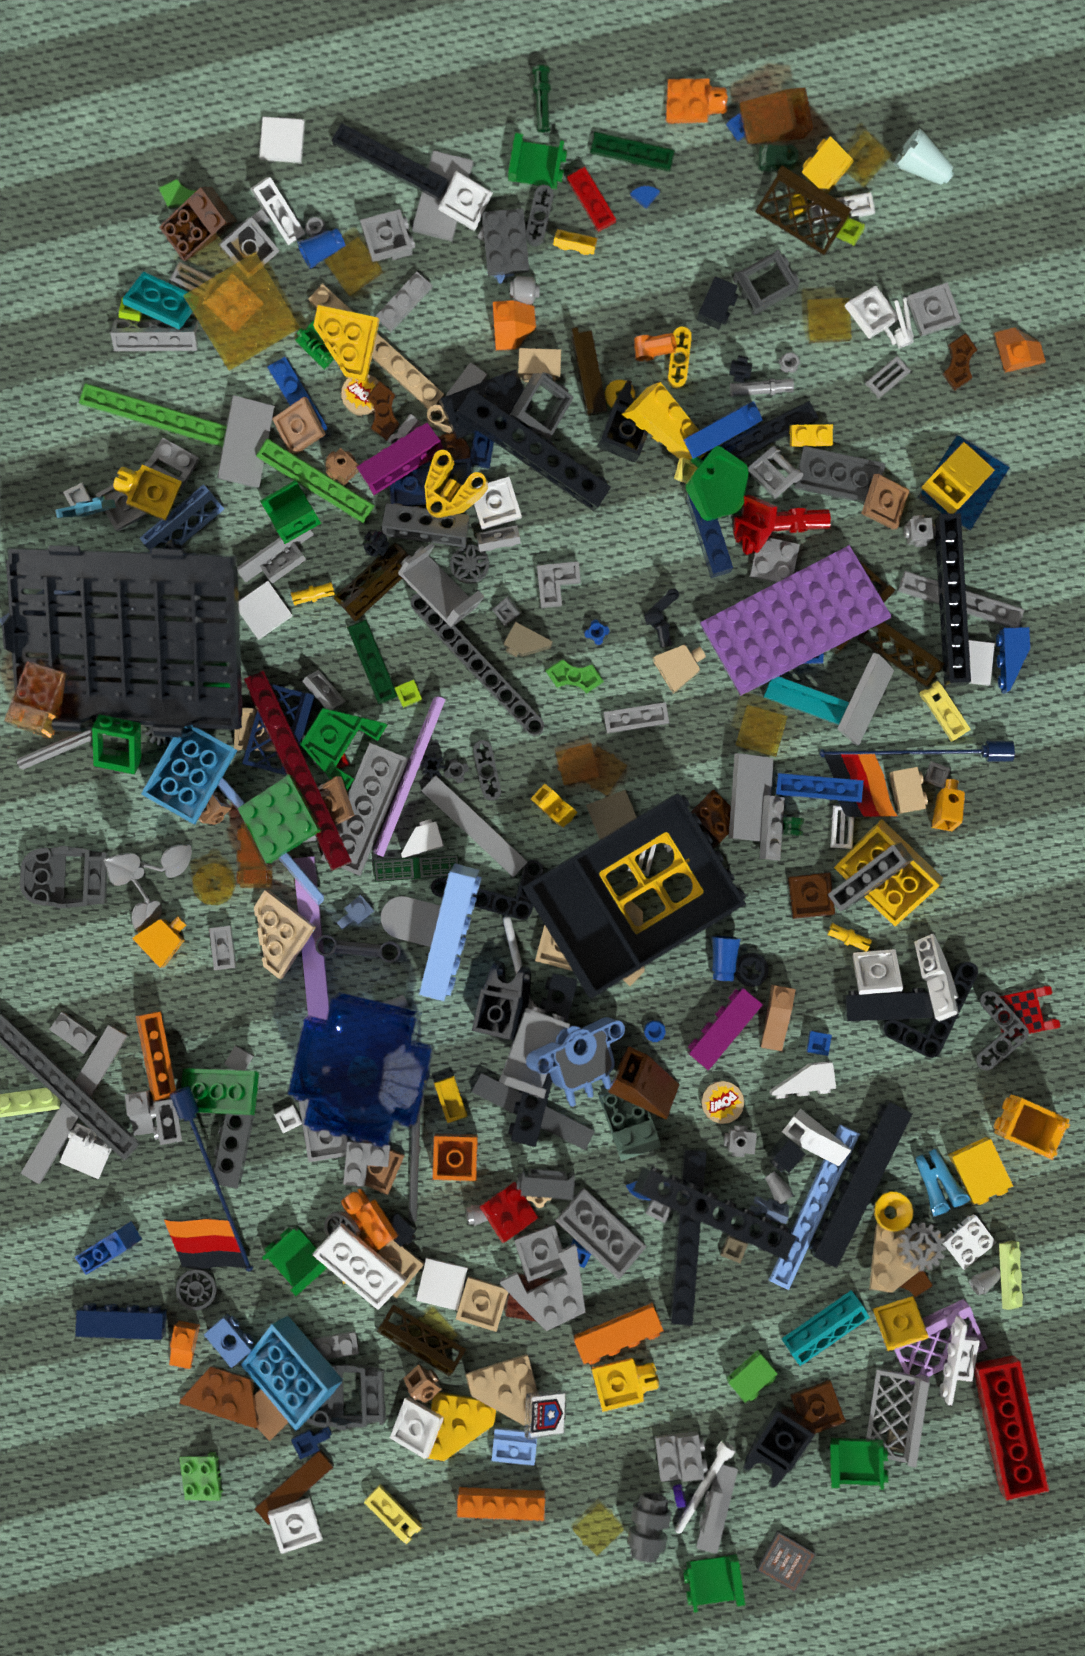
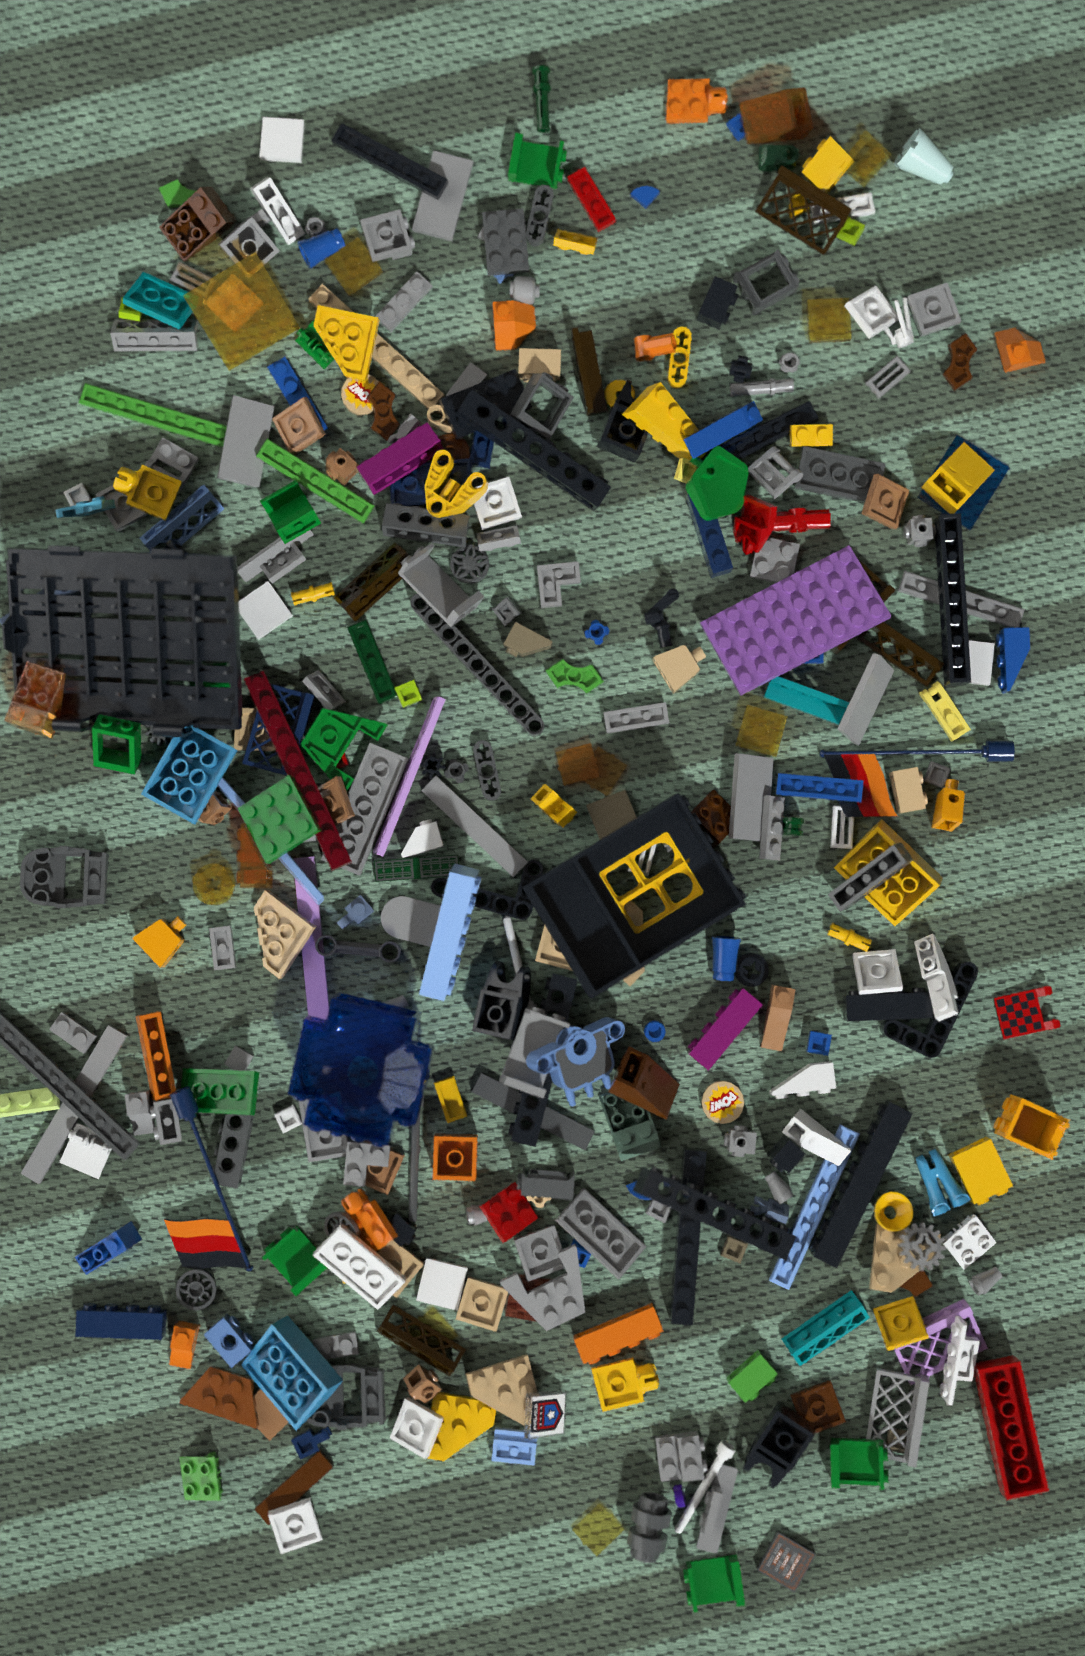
light grey axle [16,729,105,769] -> none
light grey plant [104,844,192,932] -> none
black gear [362,530,390,557] -> none
light yellow plate [364,1485,423,1544] -> none
white tile [438,171,492,231] -> none
orange brick [457,1487,545,1521] -> none
dark green tile [590,132,675,172] -> none
reddish brown tile [788,872,835,919] -> none
dark grey beam [975,990,1029,1070] -> none
yellowish green plate [999,1241,1023,1310] -> none

